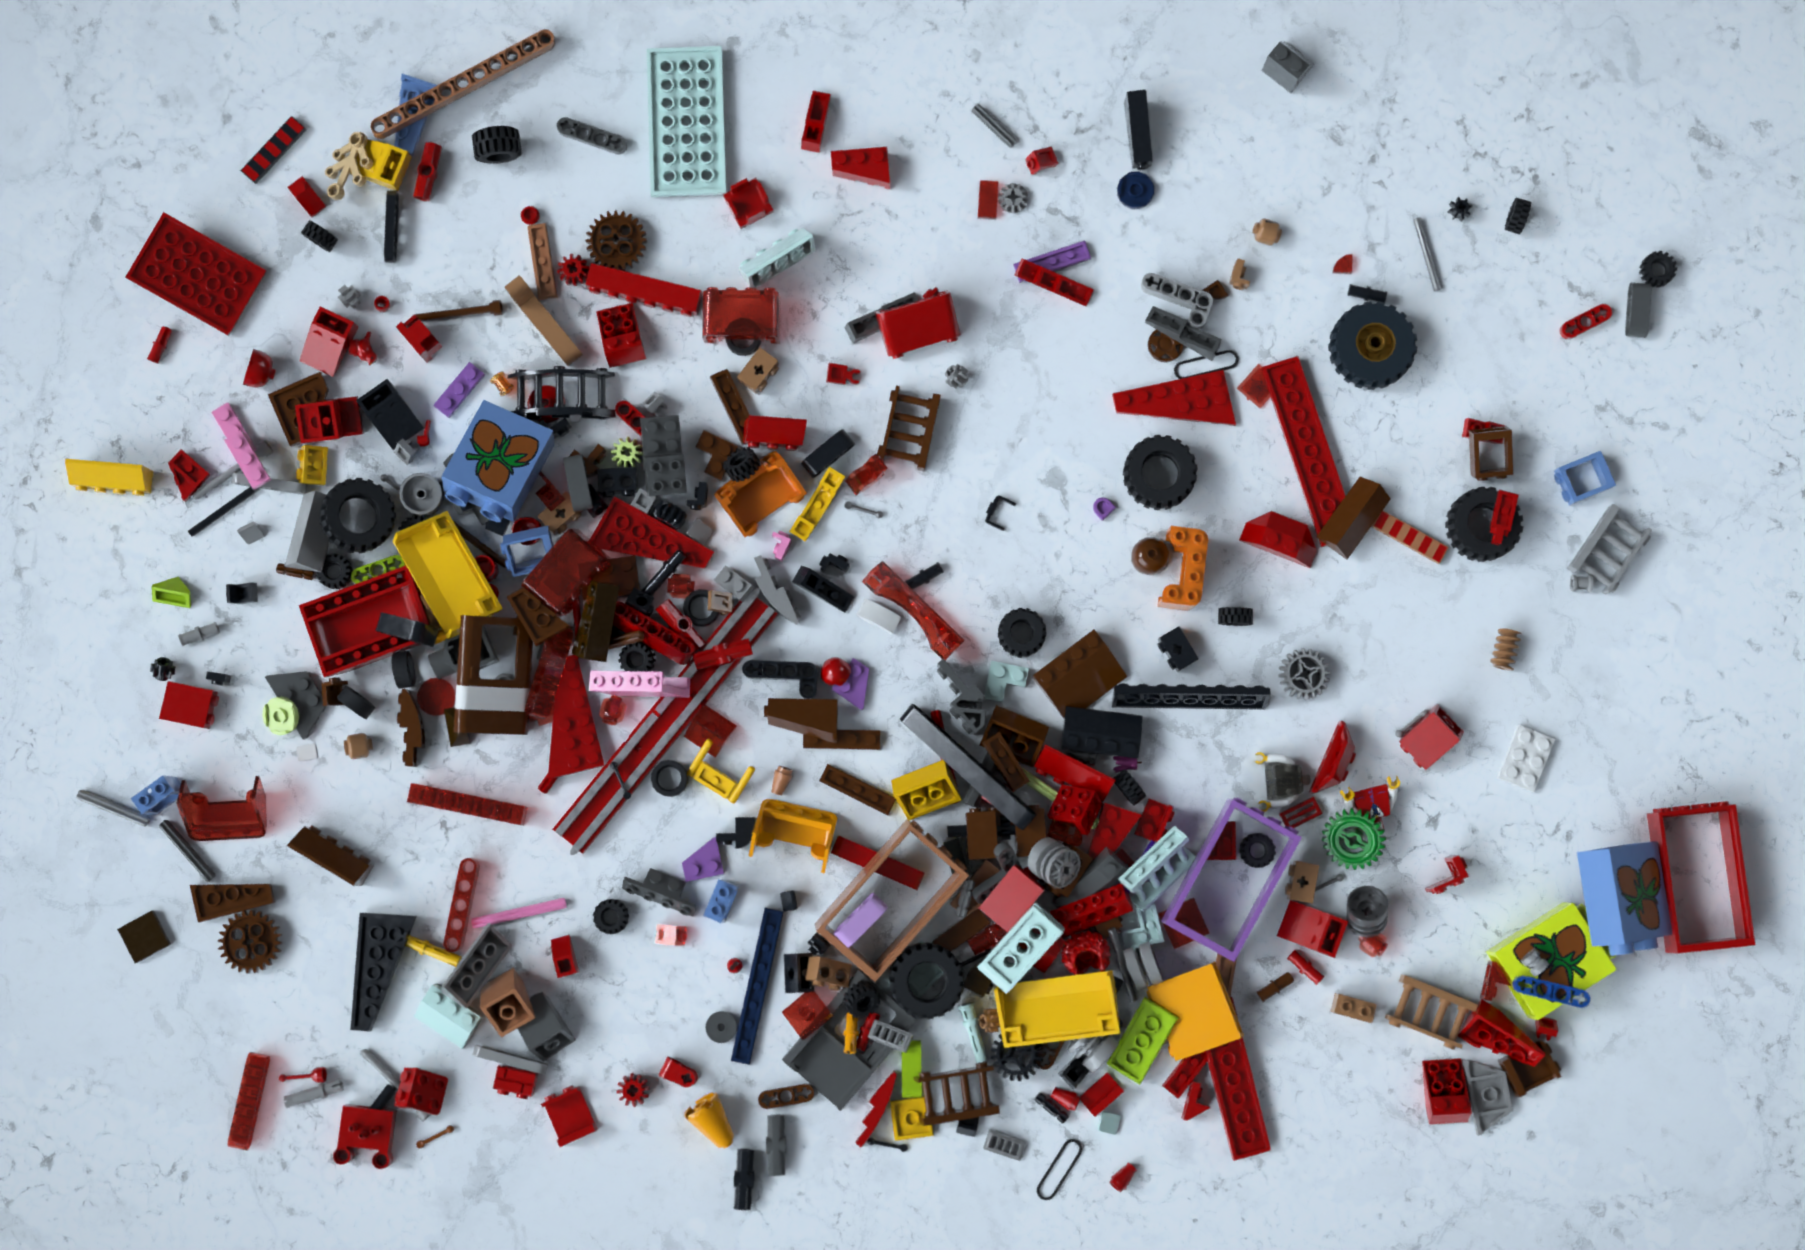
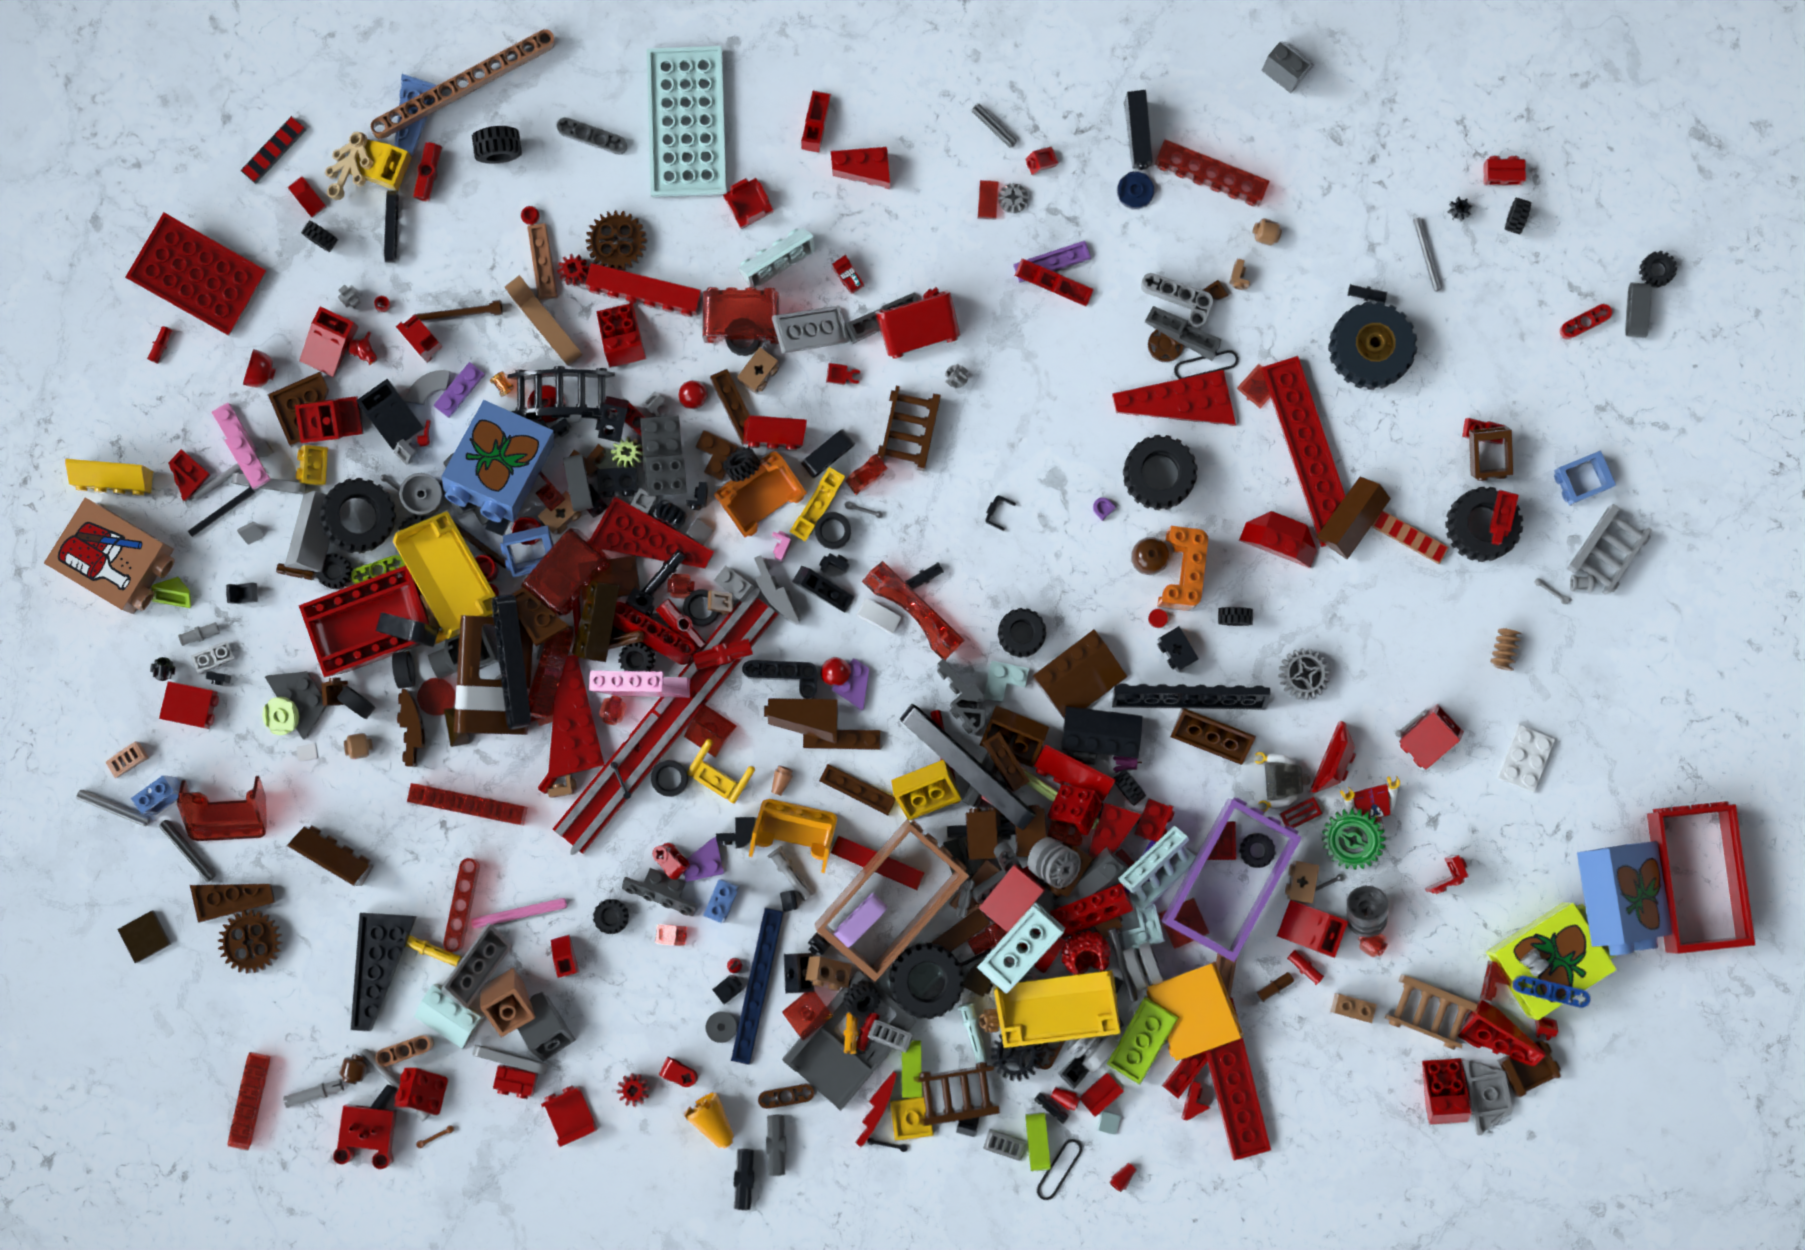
red hinge [279,1067,327,1083] -> none
clear red tile [1332,254,1352,274] -> none
none -> nougat brick [44,497,175,614]
none -> nougat slope [105,741,149,778]
none -> white slope [190,641,234,674]
none -> reddish brown head [339,1054,368,1085]
none -> nougat beam [376,1034,434,1066]
none -> light grey tile [405,370,451,405]
none -> black beam [492,594,531,729]
none -> medium nougat bracket [548,774,577,798]
none -> black brick [595,396,629,443]
none -> red piece [652,842,690,880]
none -> red hair [678,380,708,409]
none -> black bracket [712,975,743,1005]
none -> light grey pin [767,846,813,901]
none -> light grey tile [772,306,850,354]
none -> black tyre [815,512,851,549]
none -> red leg [832,255,864,294]
none -> lime beam [1025,1112,1051,1172]
none -> red tile [1148,609,1168,628]
none -> clear red brick [1154,139,1270,206]
none -> reddish brown slope [1170,708,1256,765]
none -> red brick [1483,156,1526,185]
none -> light grey hinge [1534,578,1569,604]

